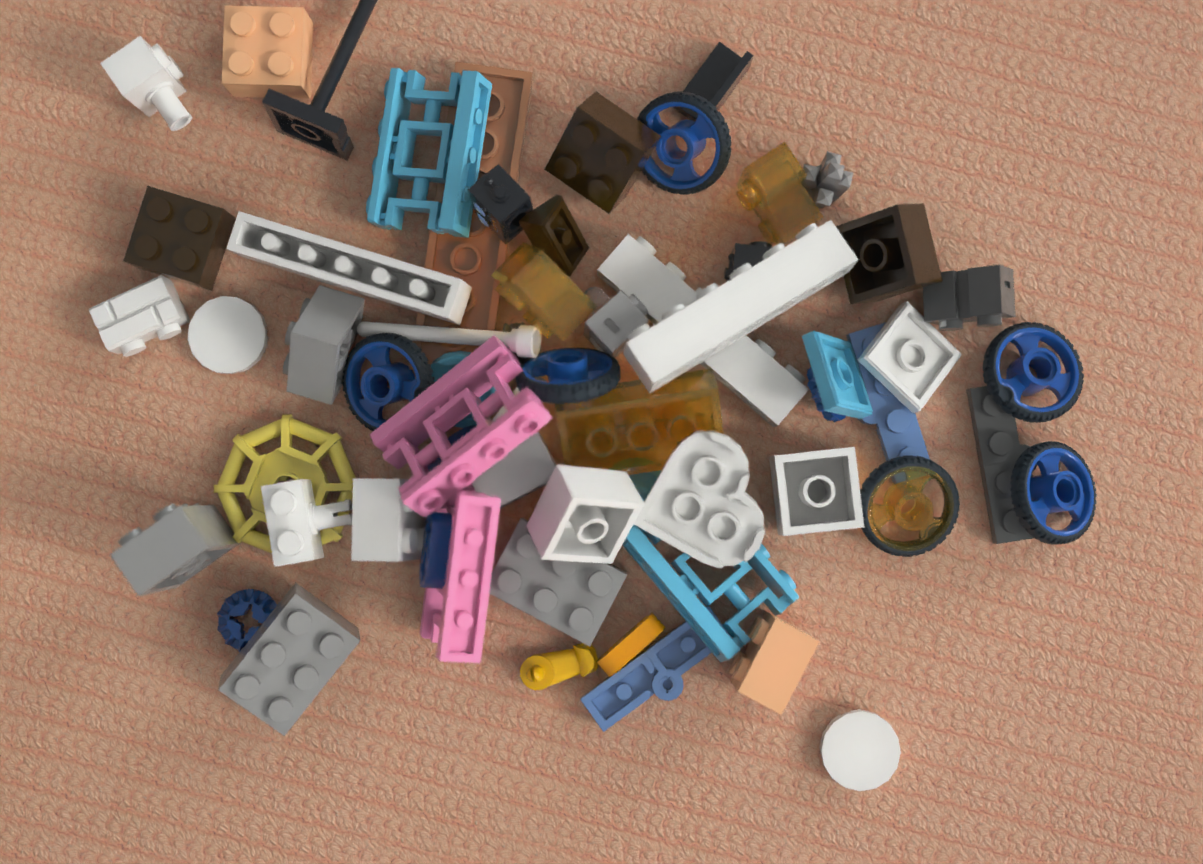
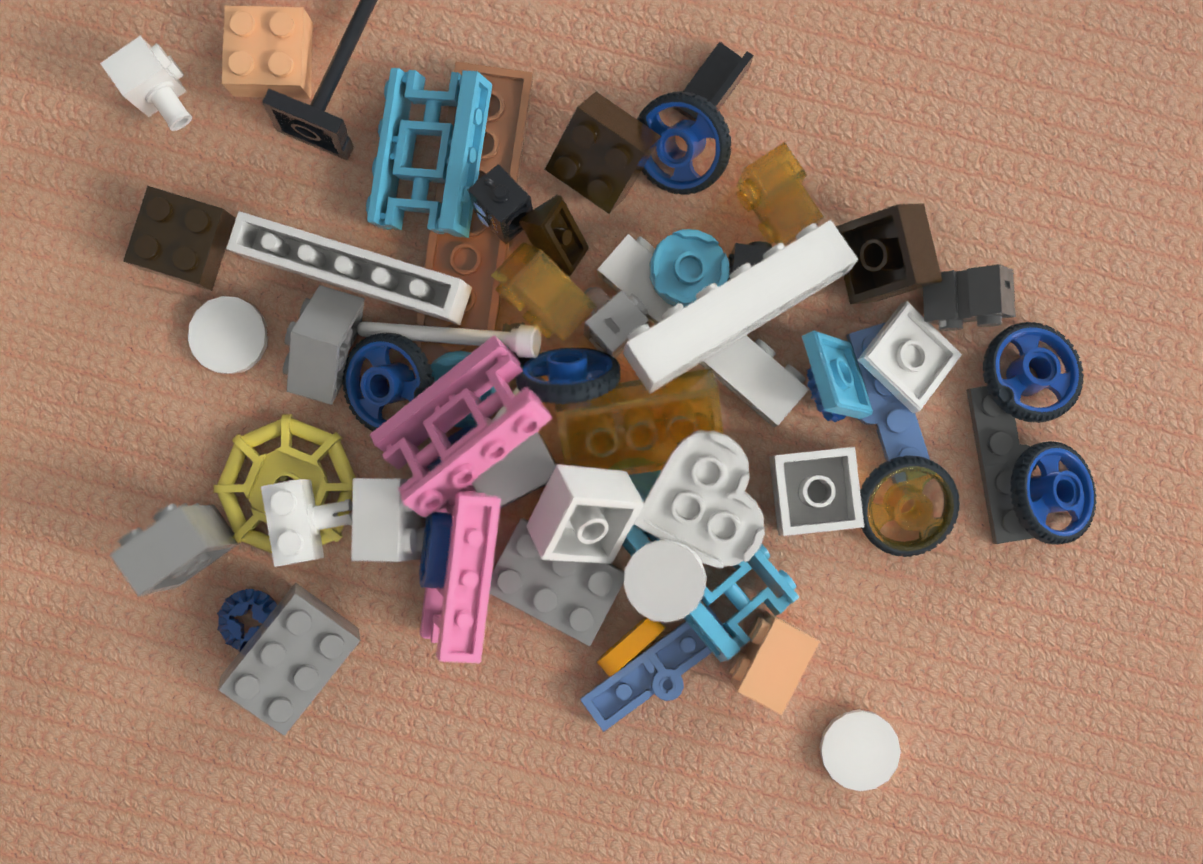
white brick [89,275,190,357] -> none
yellow piece [520,643,599,690] -> none
light grey rock [799,151,853,209] -> none
none -> white tile [624,539,707,623]
none -> medium azure tile [650,229,729,307]

